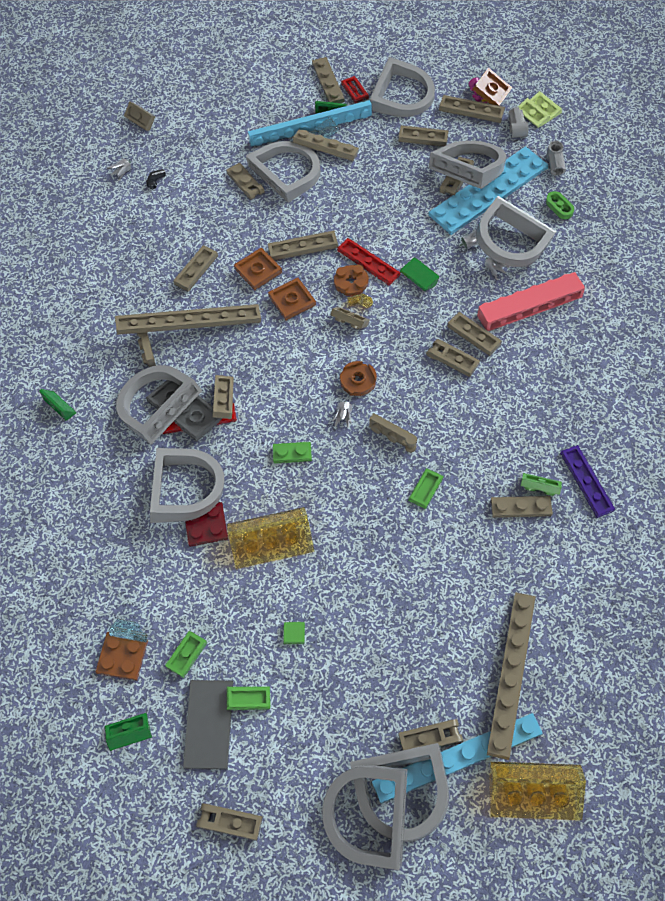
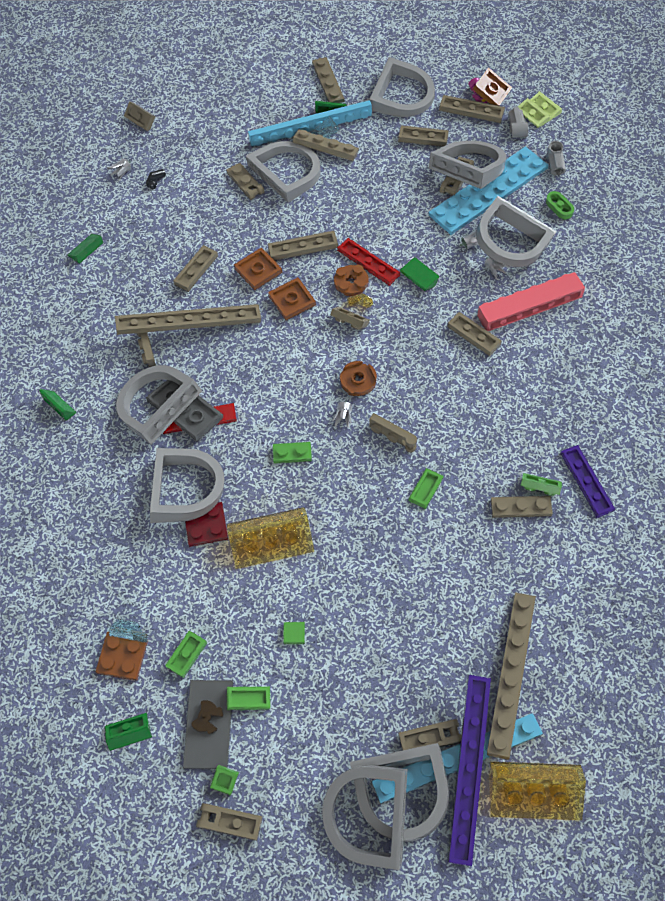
dark tan plate [212,375,234,419] -> none
red tile [341,76,369,103] -> none
dark tan plate [426,339,480,377] -> none
none -> green slope [67,234,103,264]
none -> dark brown piece [191,700,223,734]
none -> bright green tile [210,765,239,795]
none -> dark purple plate [448,675,491,866]

